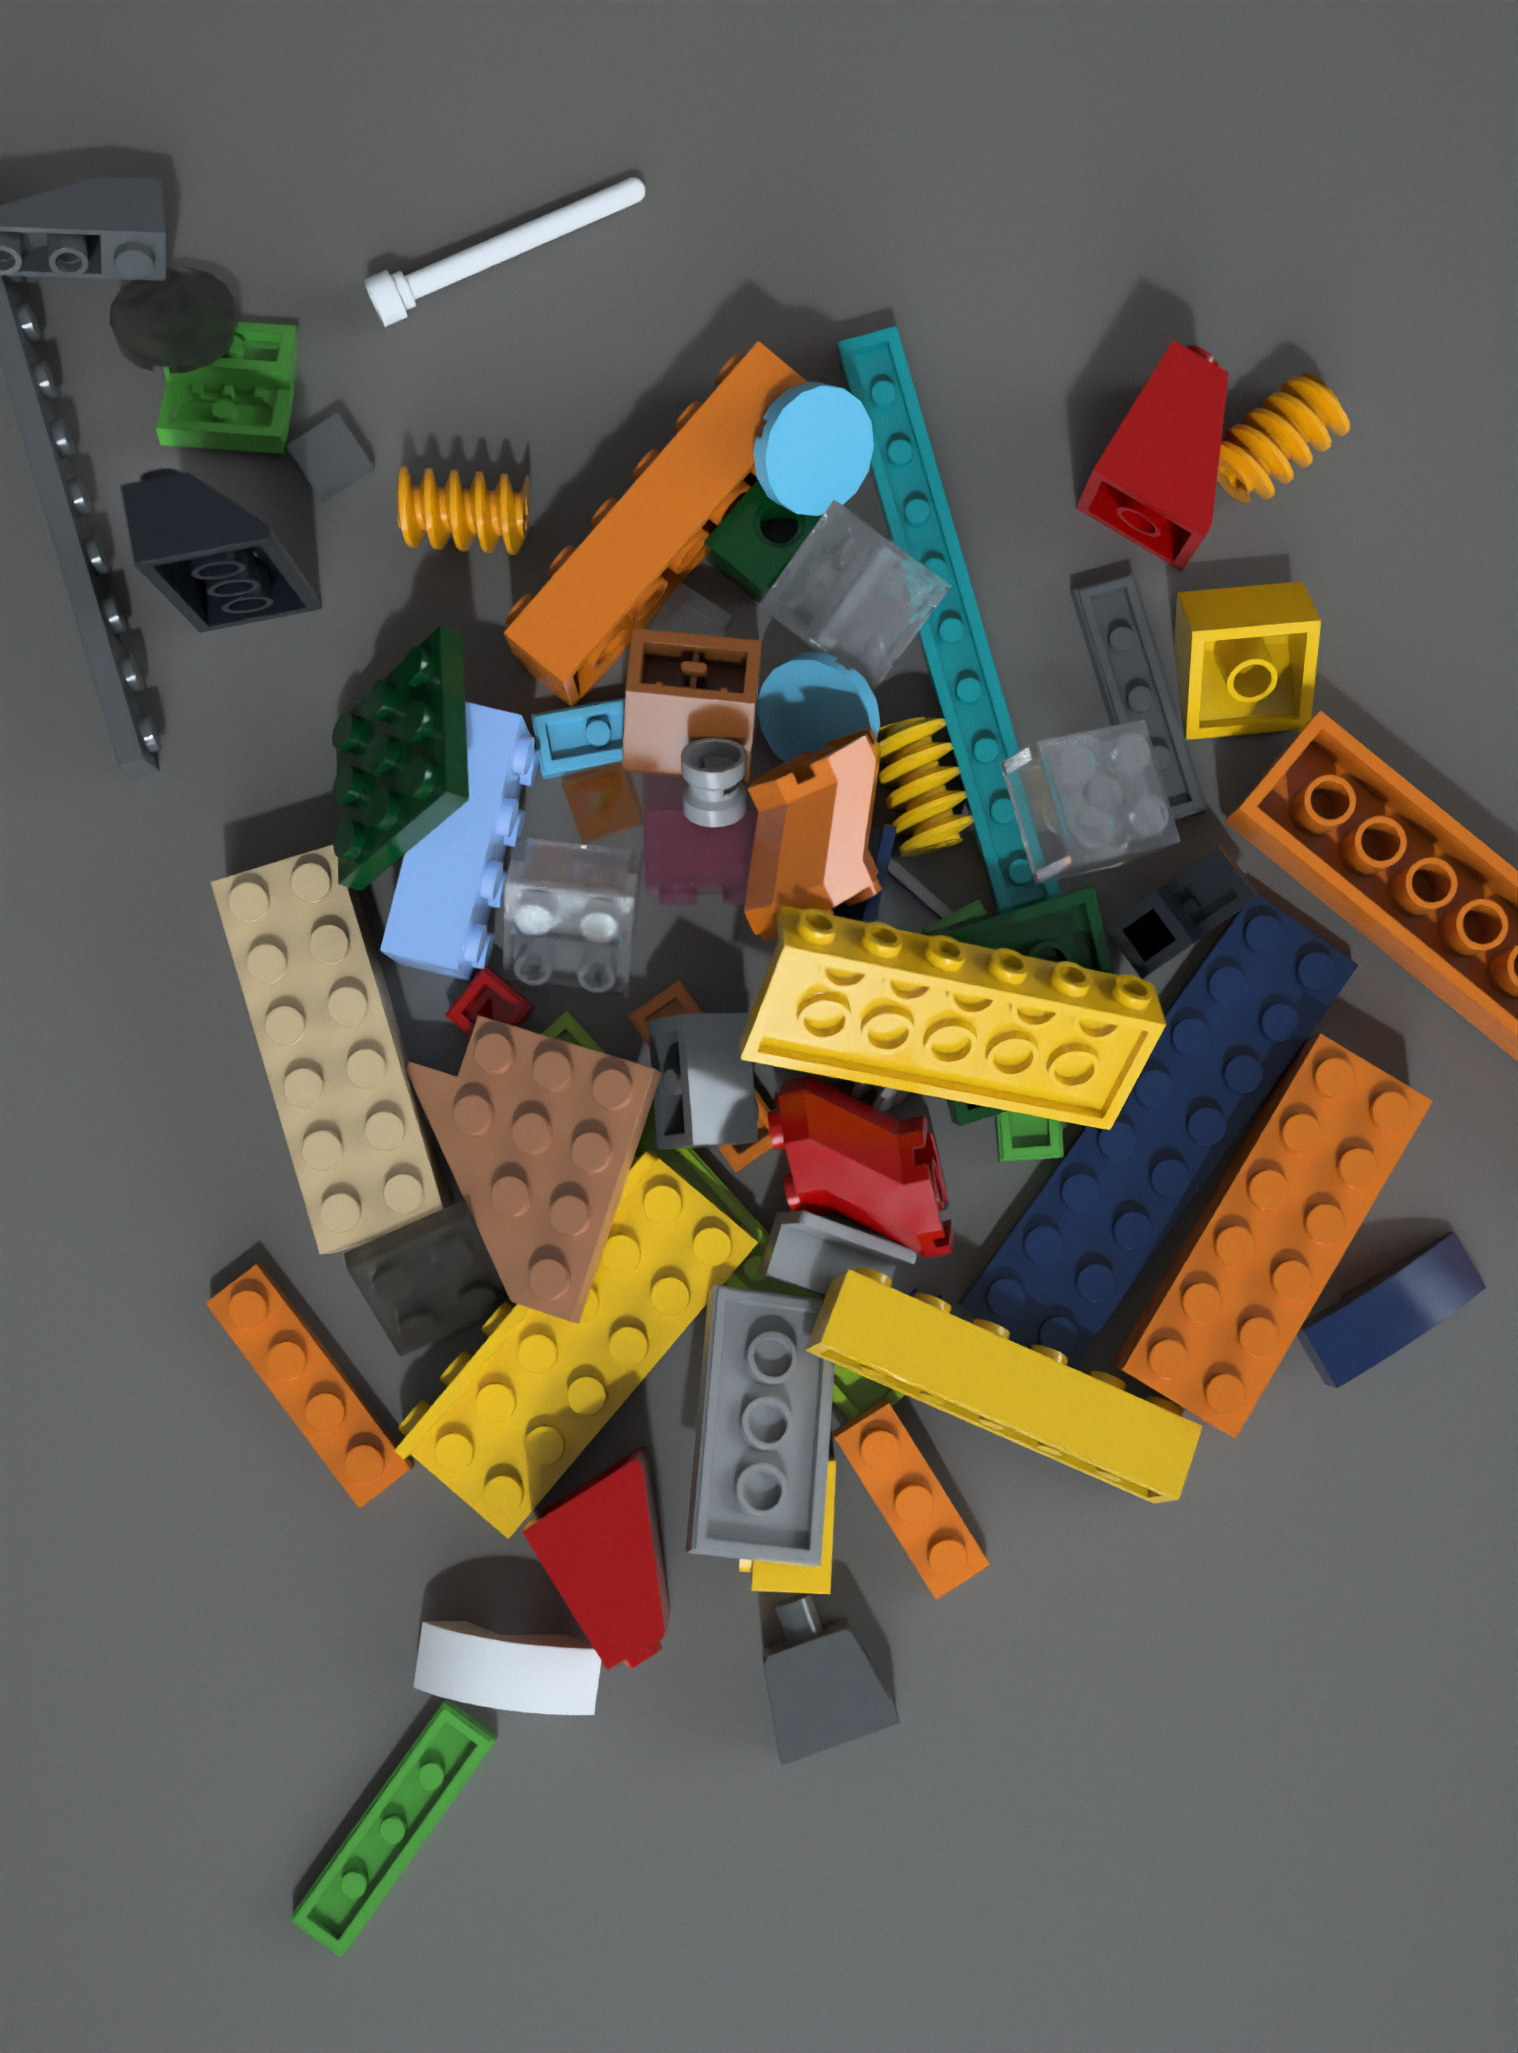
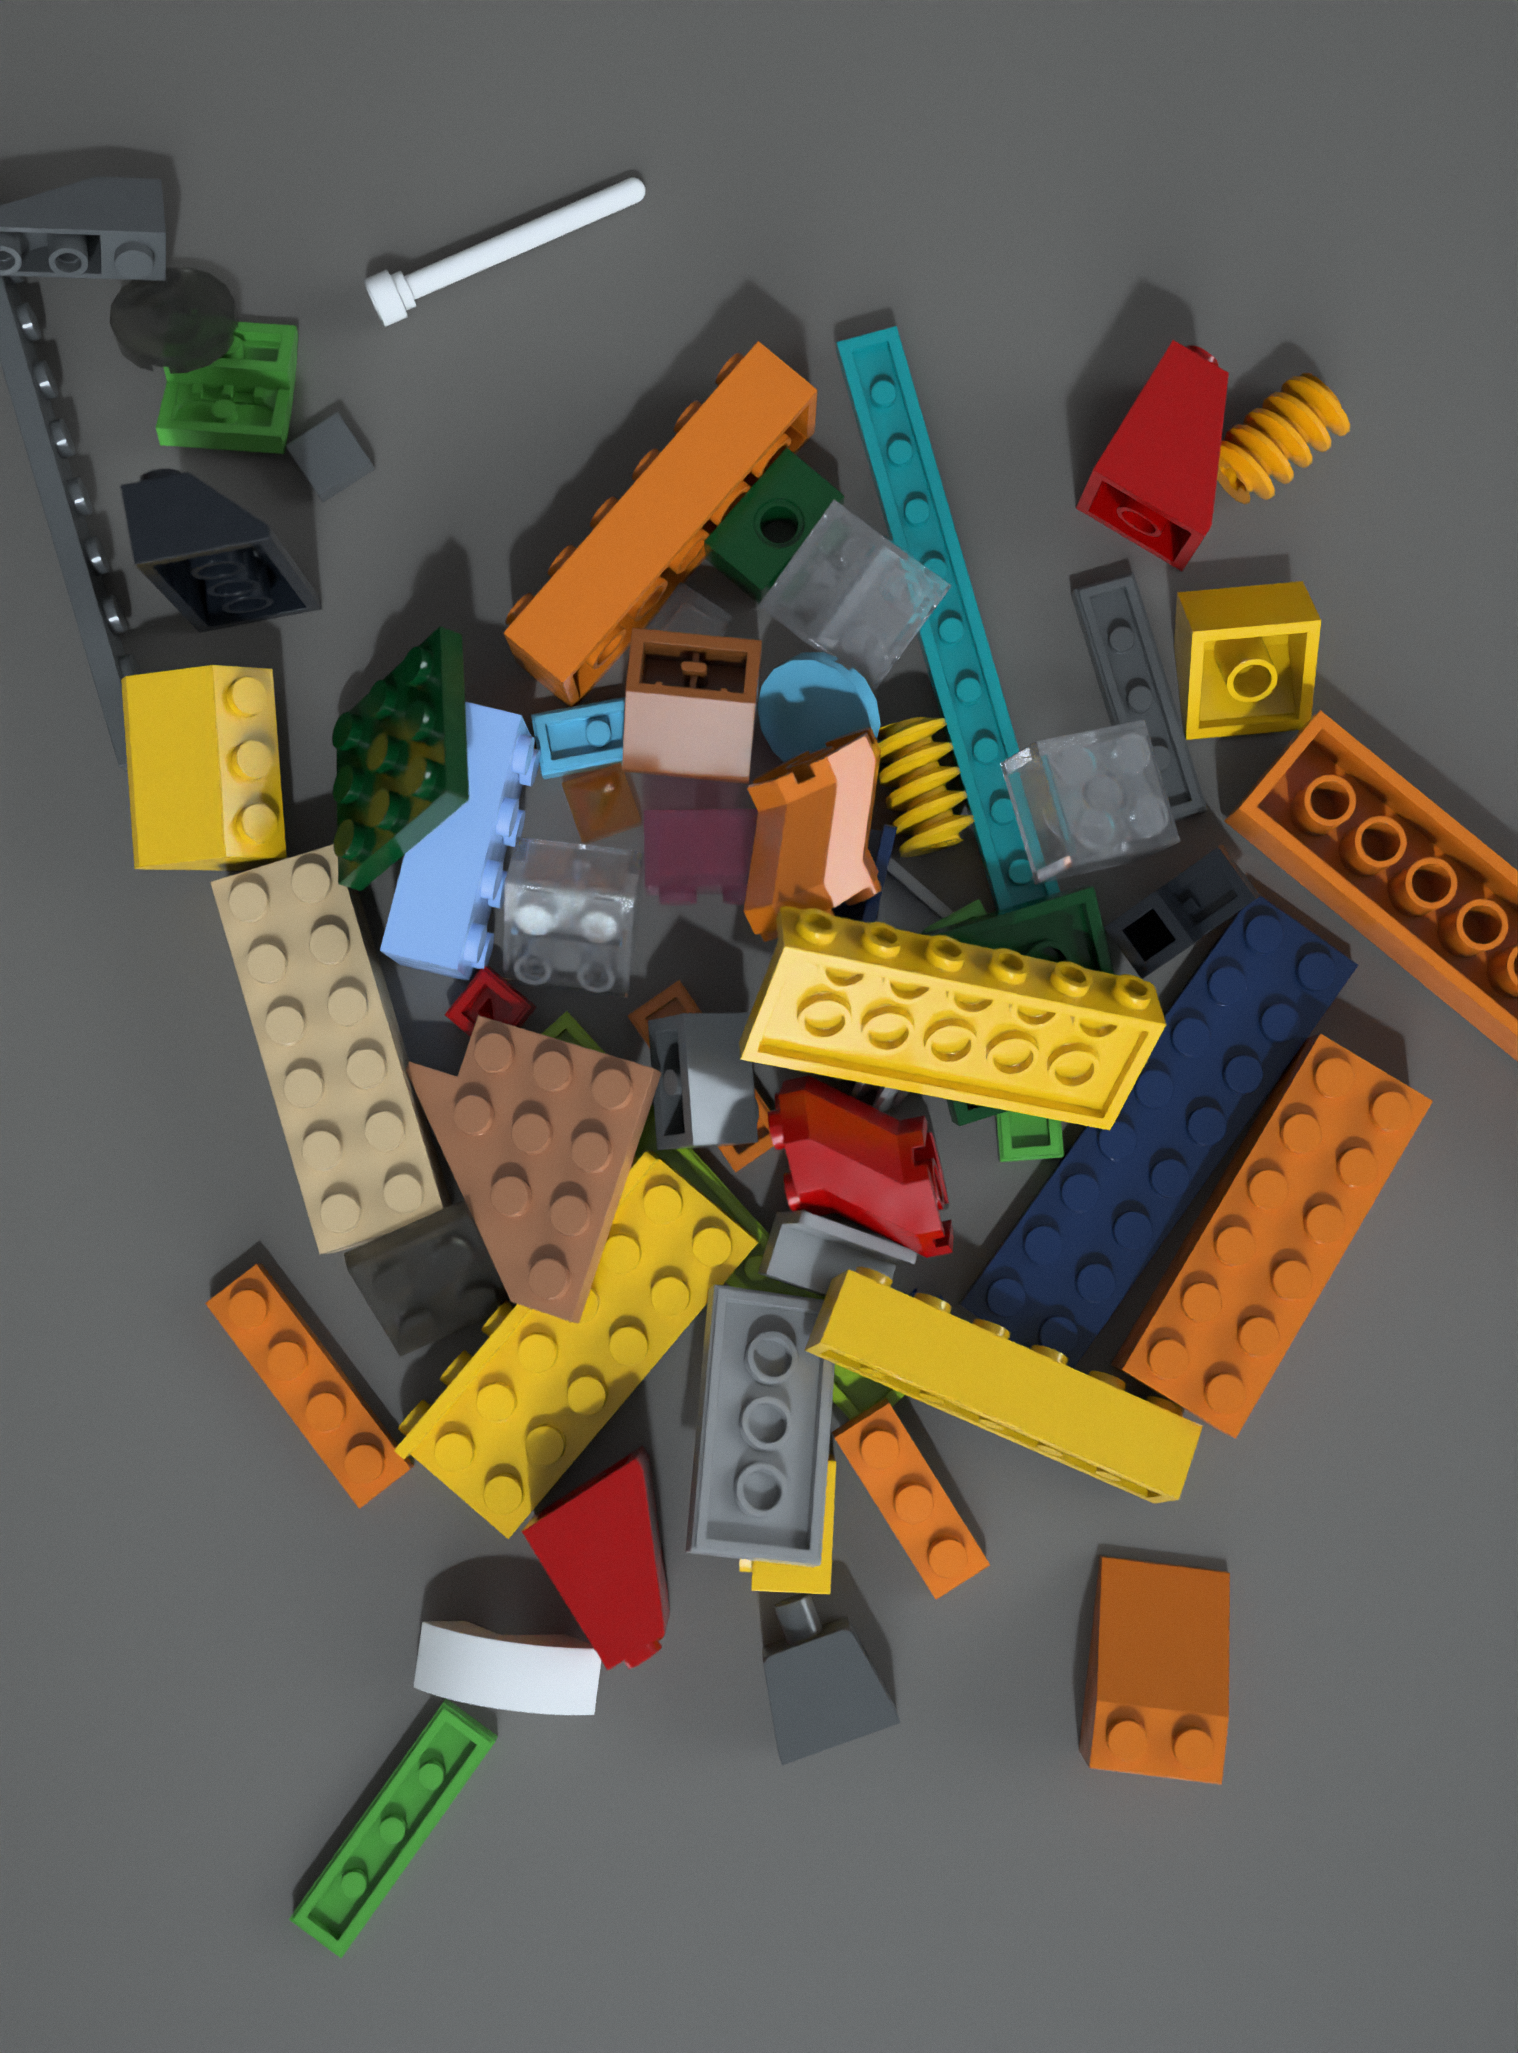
light orange piece [396,466,531,555] -> none
light grey wheel [681,737,747,827] -> none
medium azure tile [753,381,874,516] -> none
dark blue slope [1296,1232,1486,1388] -> none
none -> yellow slope [121,665,287,871]
none -> orange slope [1079,1555,1230,1785]

